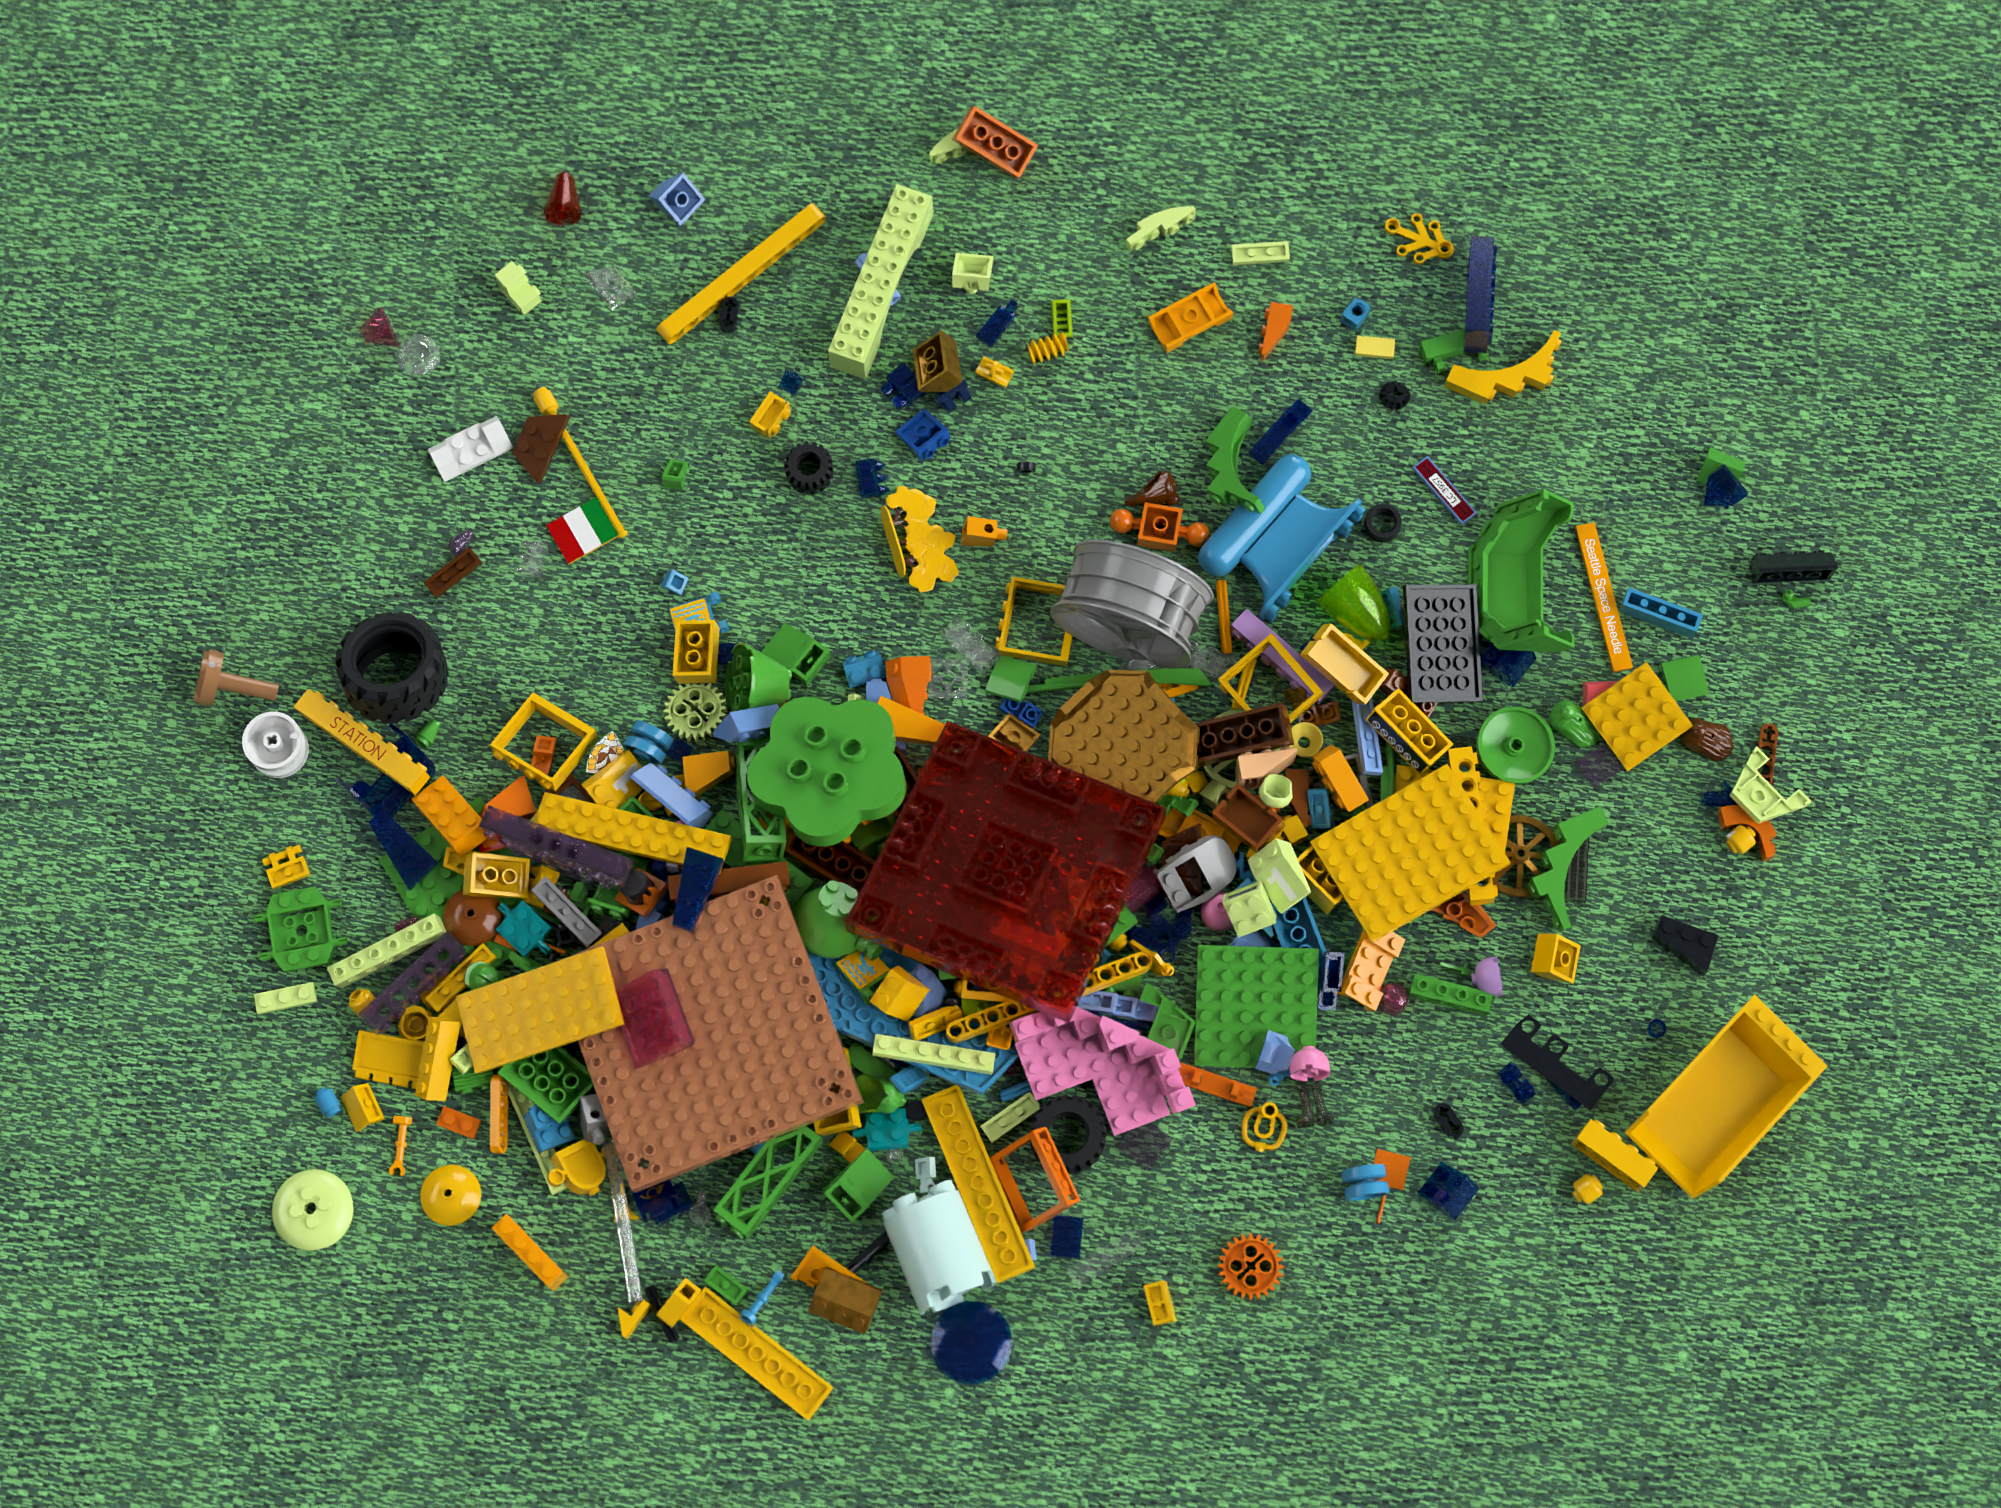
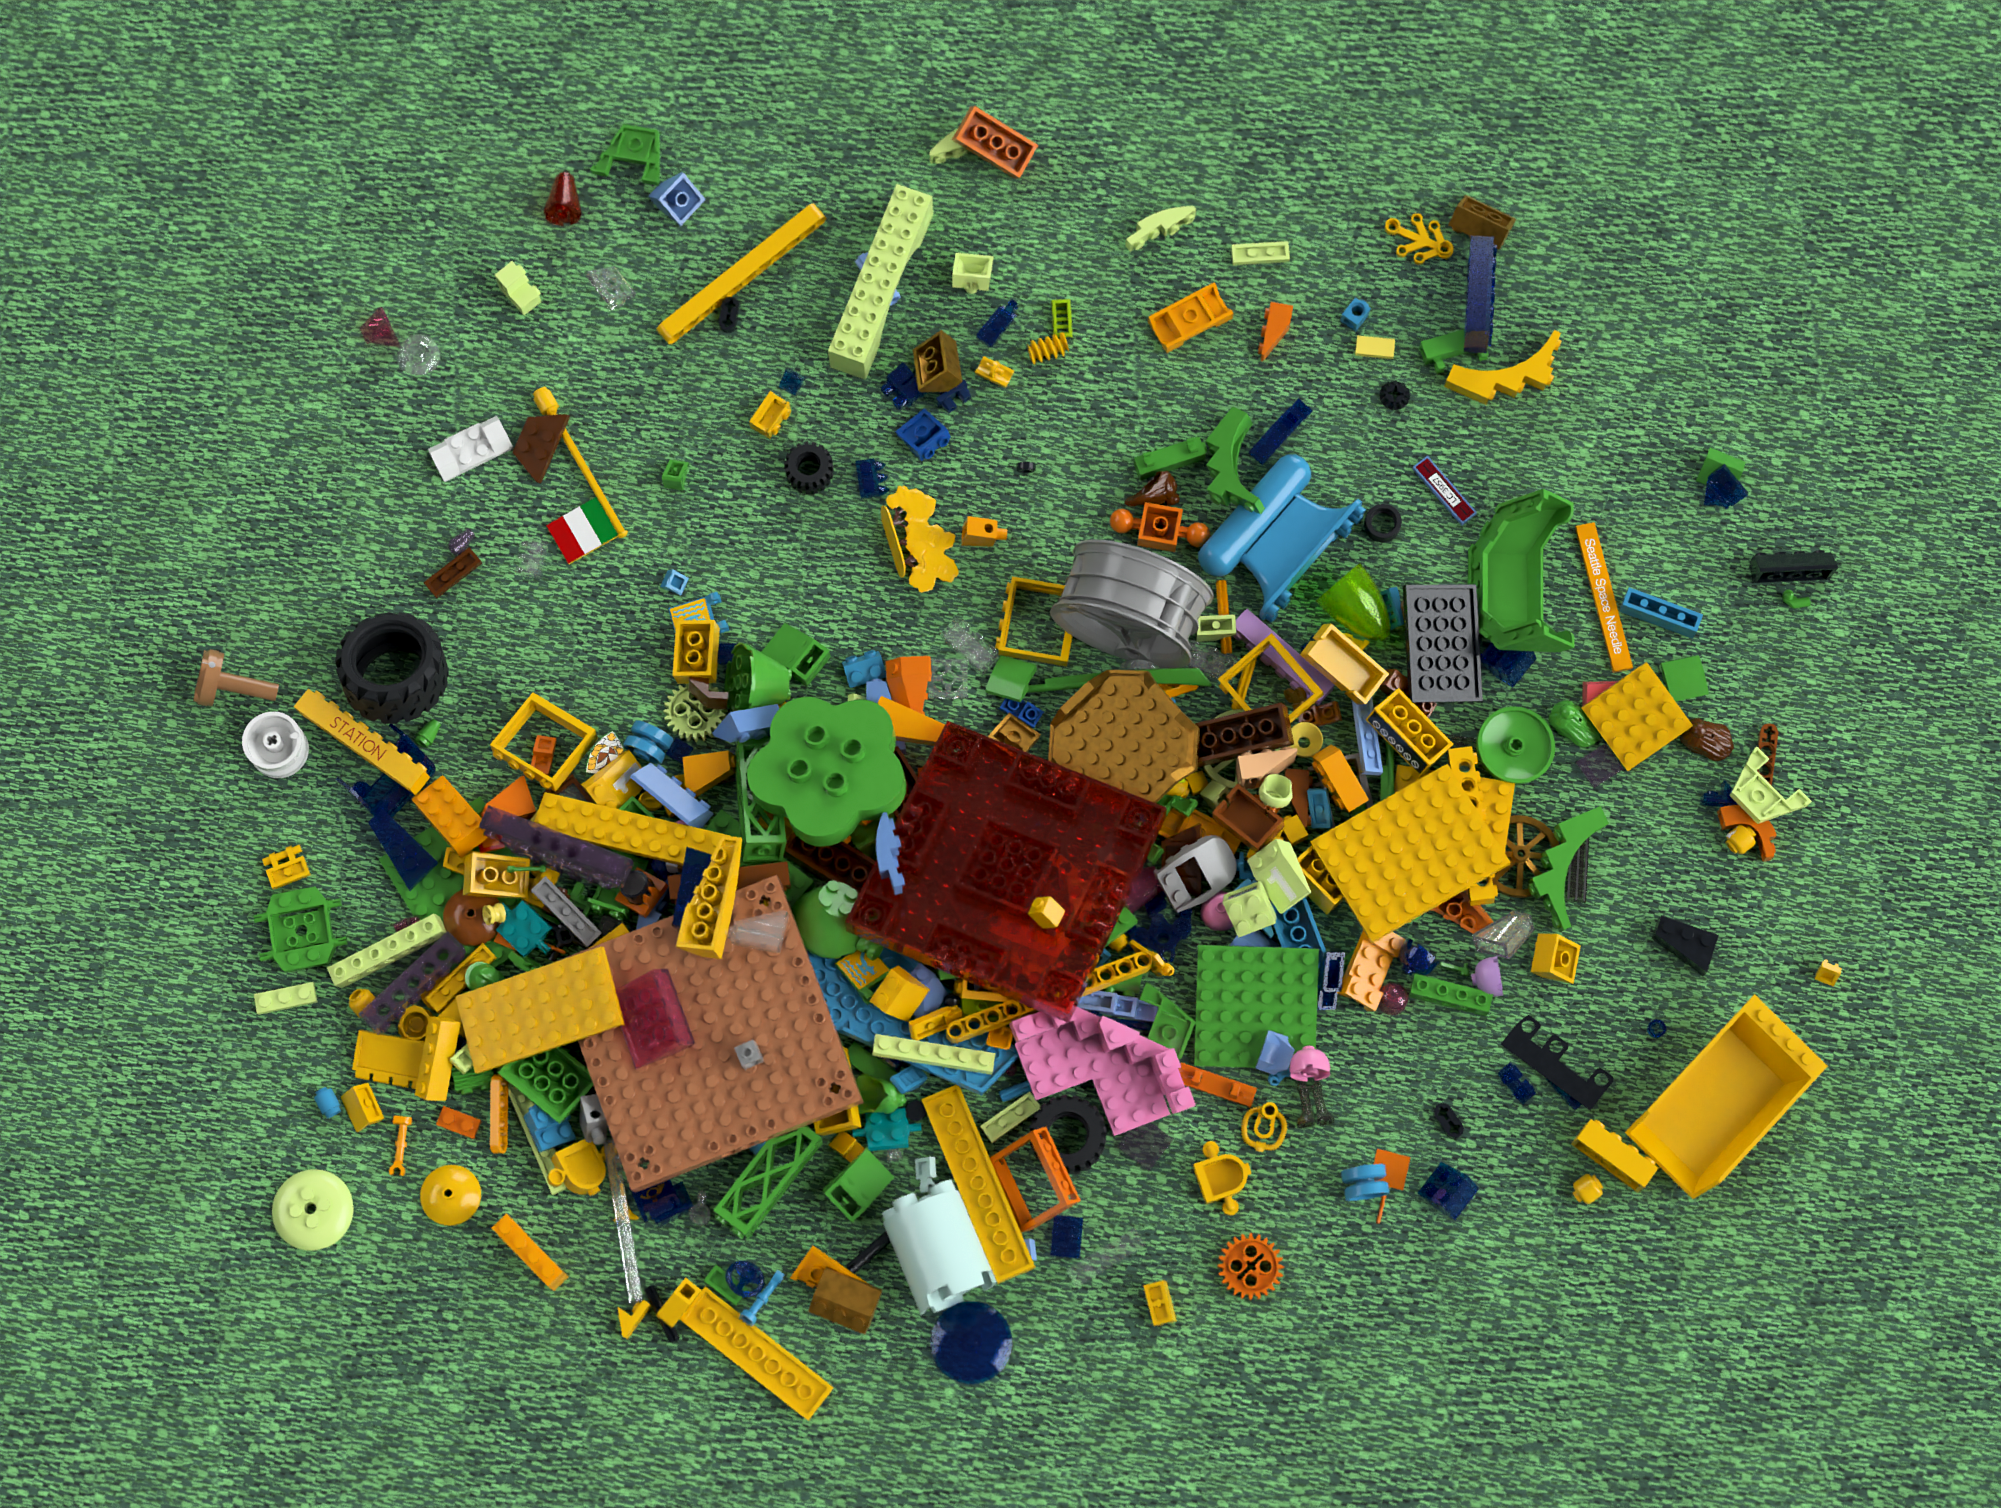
none -> light yellow wheel [482,903,506,925]
none -> bright green hinge [507,865,546,873]
none -> bright green wing [590,124,660,186]
none -> yellow wedge [676,836,742,959]
none -> reddish brown slope [688,677,728,710]
none -> clear blue piece [725,1260,765,1297]
none -> clear slope [728,910,789,954]
none -> light grey brick [735,1040,764,1070]
none -> medium blue slope [876,812,905,895]
none -> yellow brick [1028,896,1065,929]
none -> bright green brick [1133,437,1208,481]
none -> yellow piece [1193,1141,1252,1216]
none -> yellowish green slope [1196,615,1236,642]
none -> clear blue cylinder [1399,938,1439,976]
none -> pearl gold slope [1448,195,1516,249]
none -> clear slope [1472,911,1535,959]
none -> yellow tile [1815,960,1842,986]

